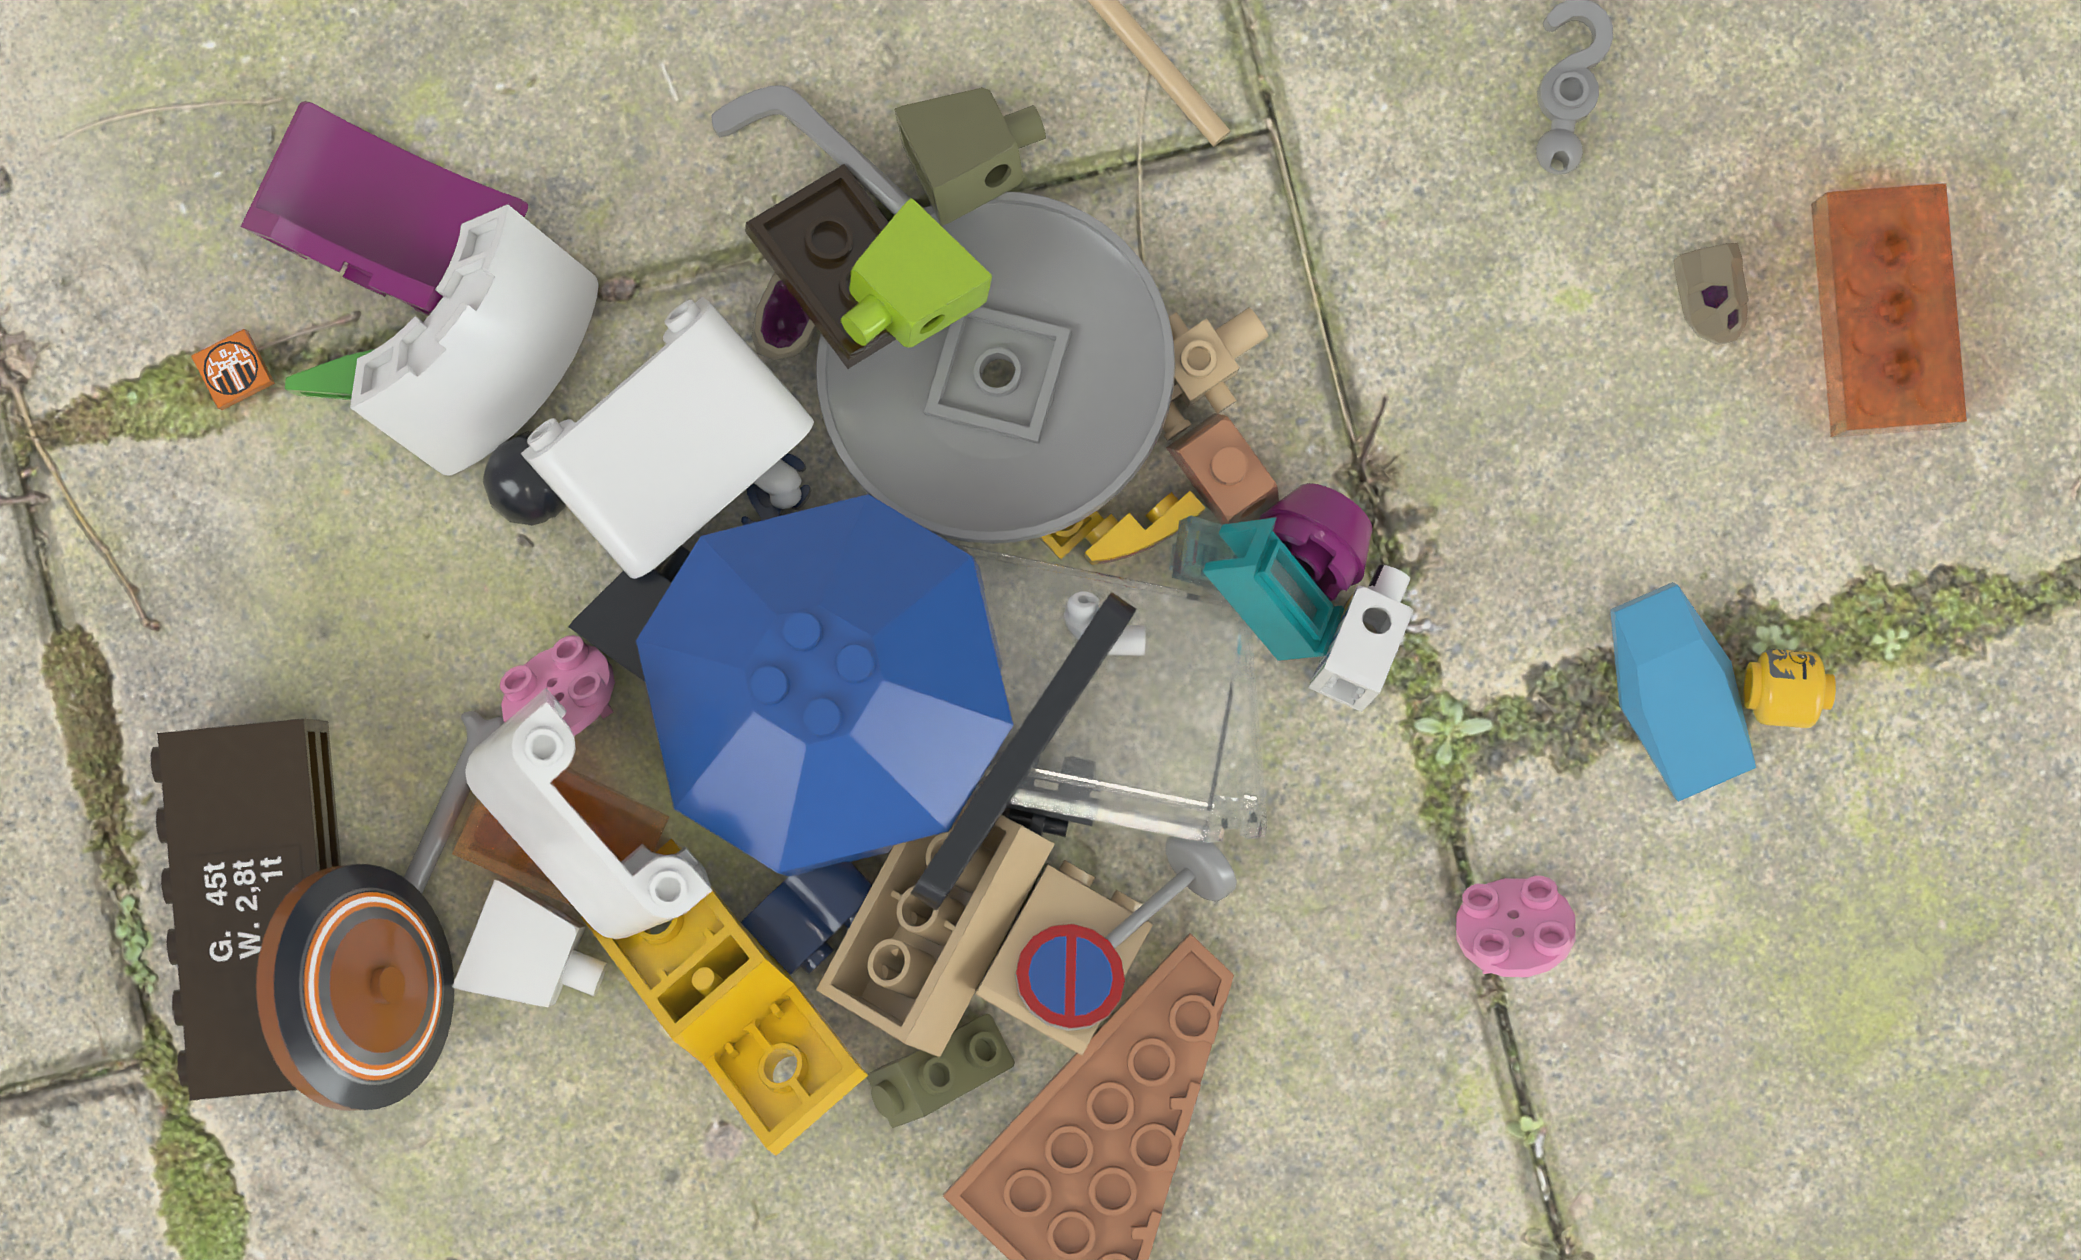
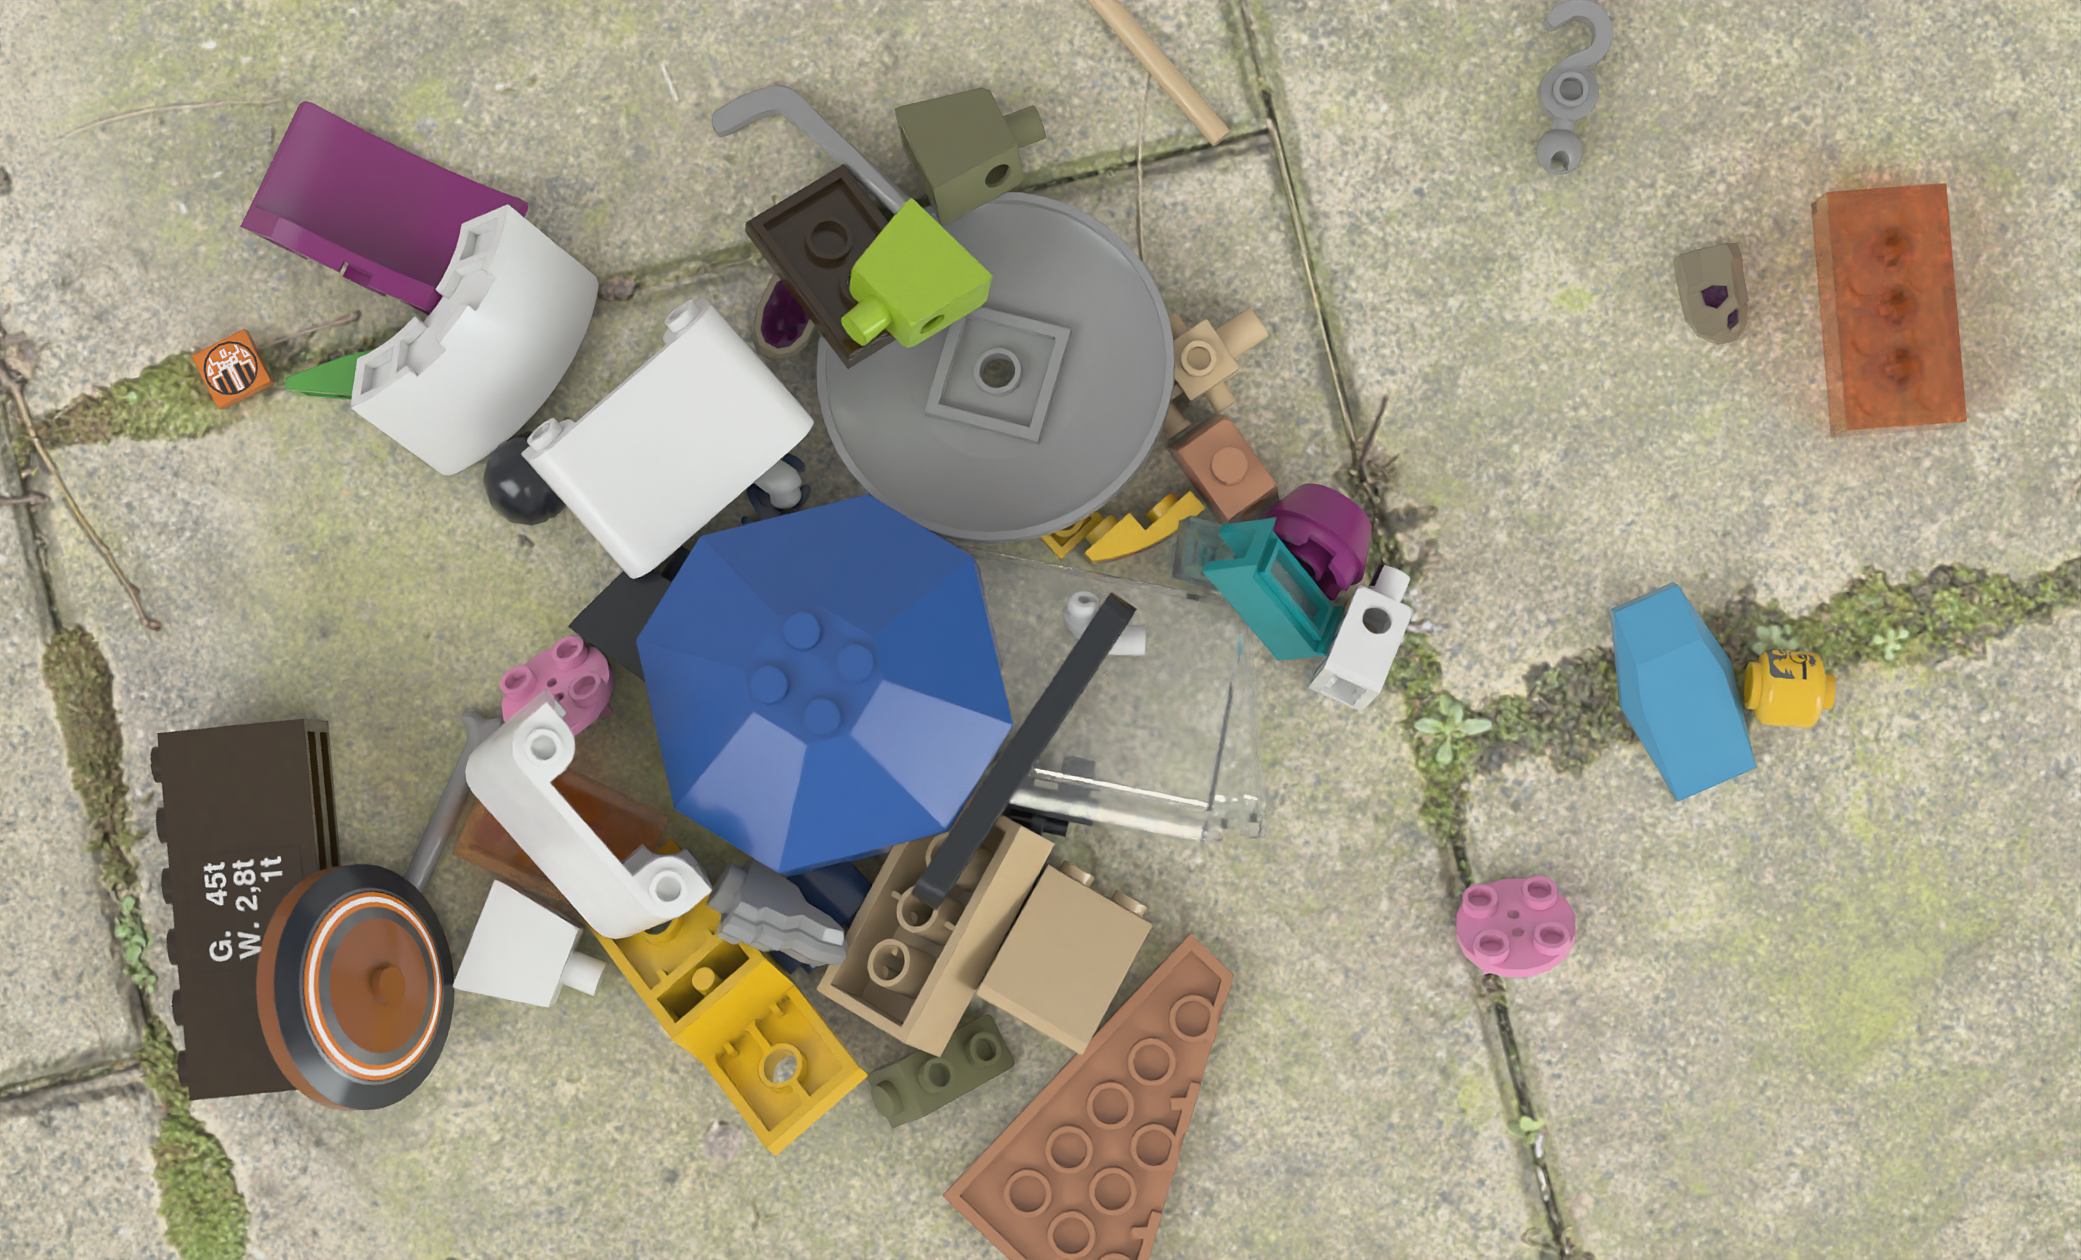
piece [1015,825,1237,1031] -> none
none -> light grey rock [706,857,849,966]

